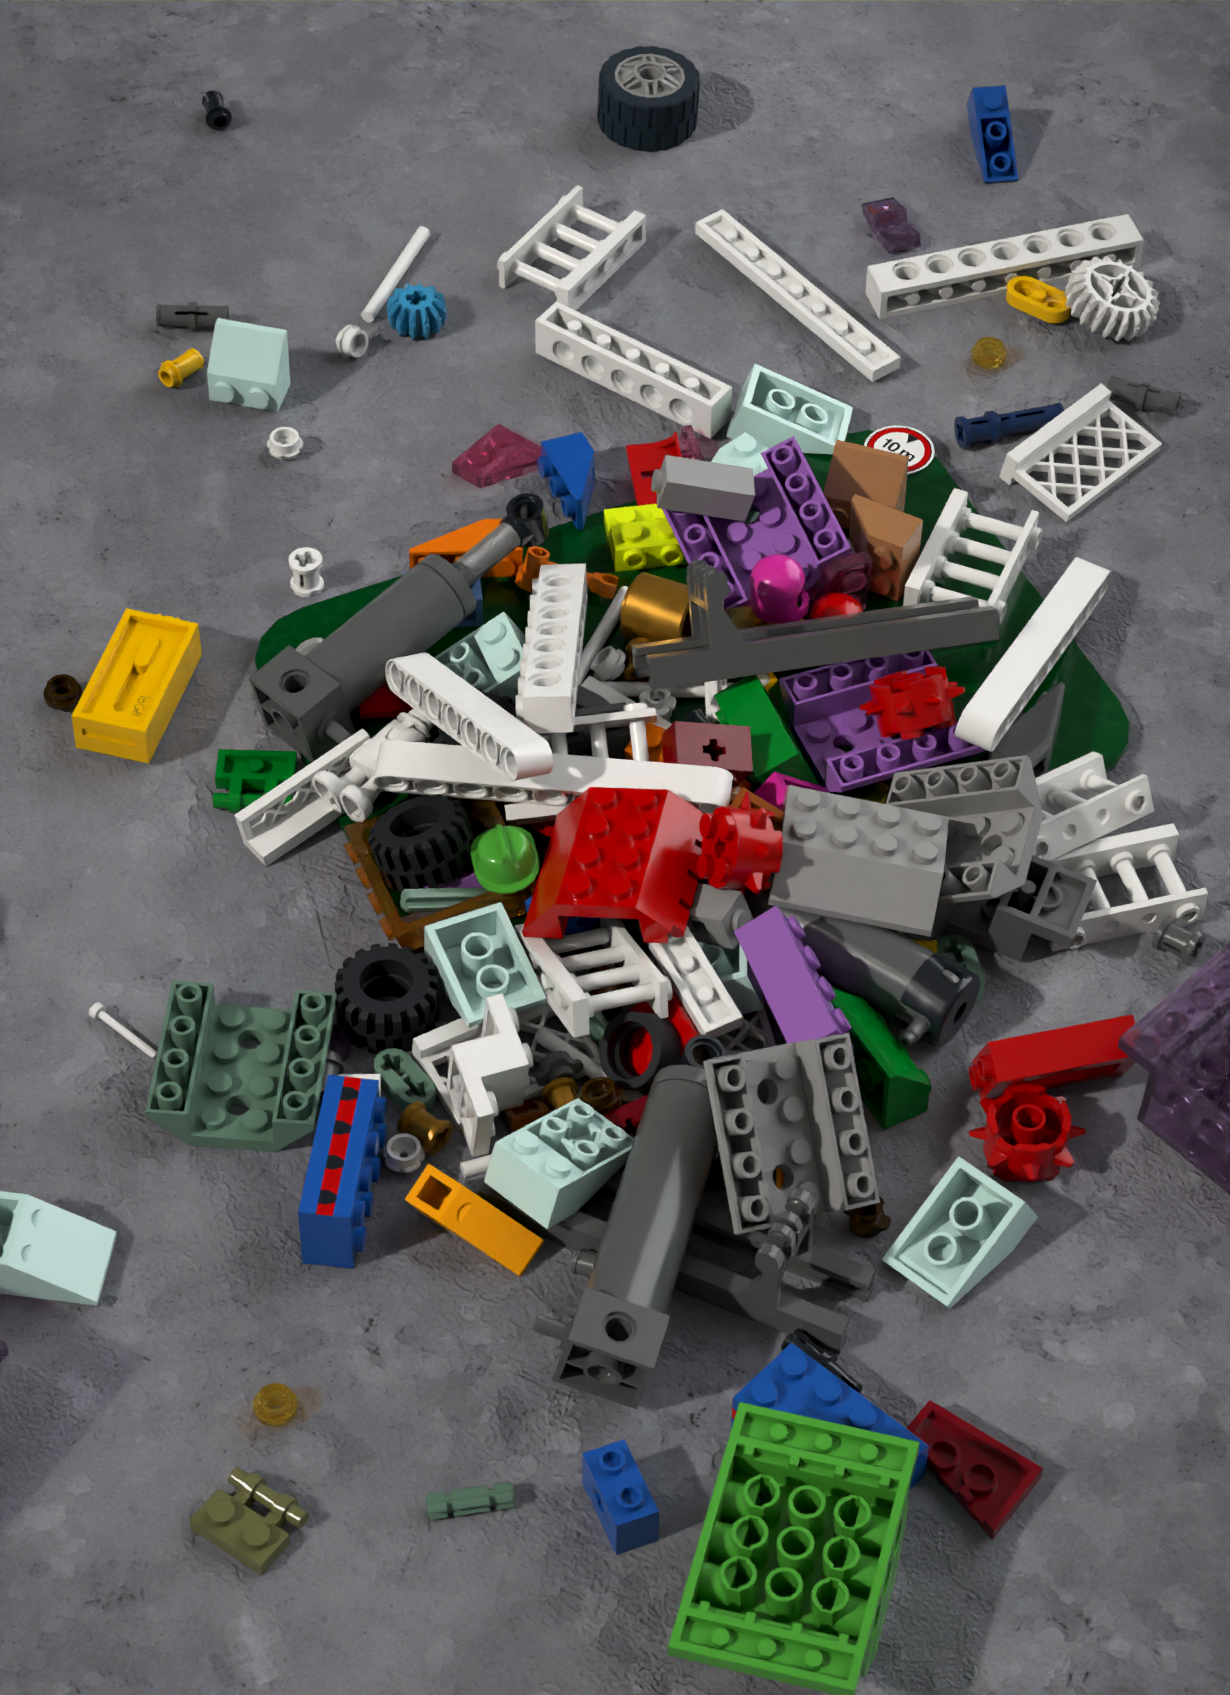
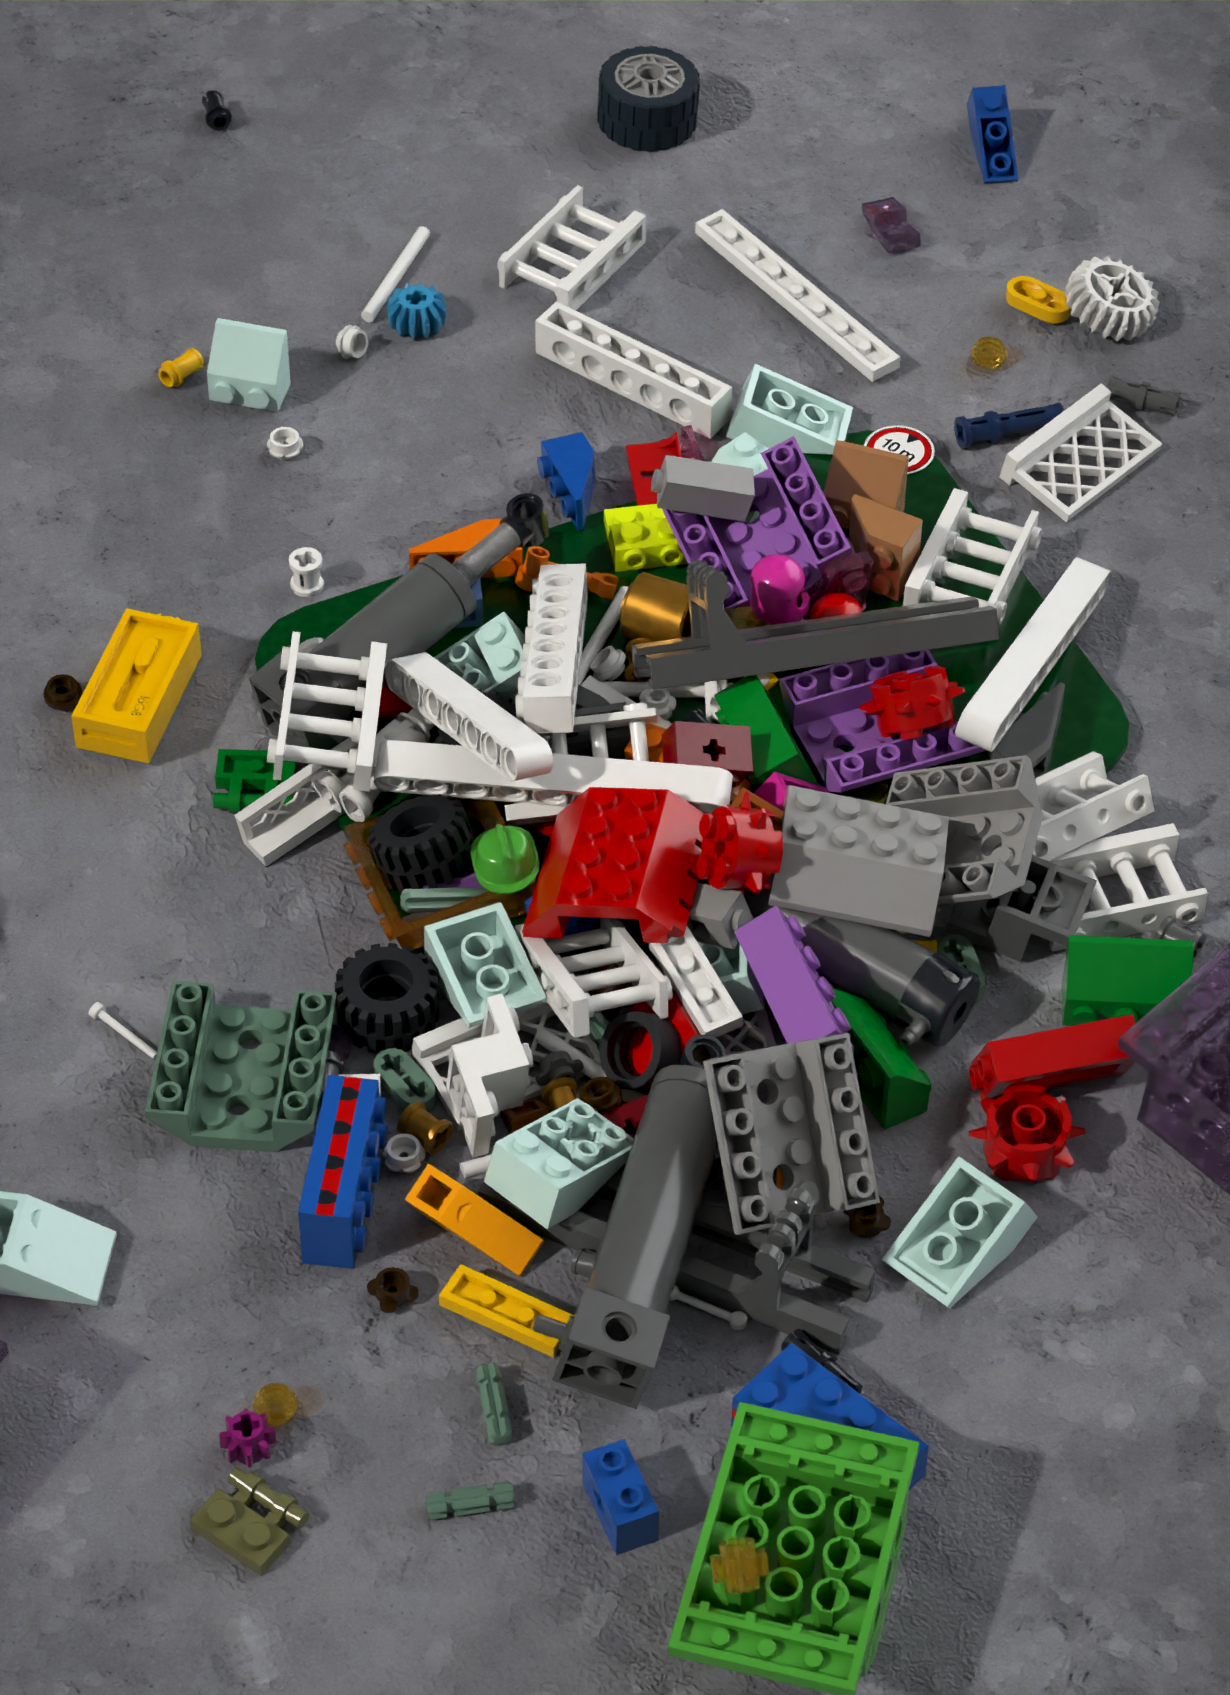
dark grey pin [156,302,229,330] -> none
clear pink wing [452,423,542,489] -> none
white brick [865,214,1144,319] -> none
dark red wing [906,1400,1043,1540] -> none
none -> magenta gear [219,1408,276,1468]
none -> white fence [267,631,387,792]
none -> dark brown plate [367,1267,419,1313]
none -> yellow plate [439,1264,574,1358]
none -> sand green axle [476,1362,512,1445]
none -> white hinge [670,1285,747,1330]
none -> clear yellow gear [710,1538,769,1593]
none -> green slope [1061,935,1194,1032]

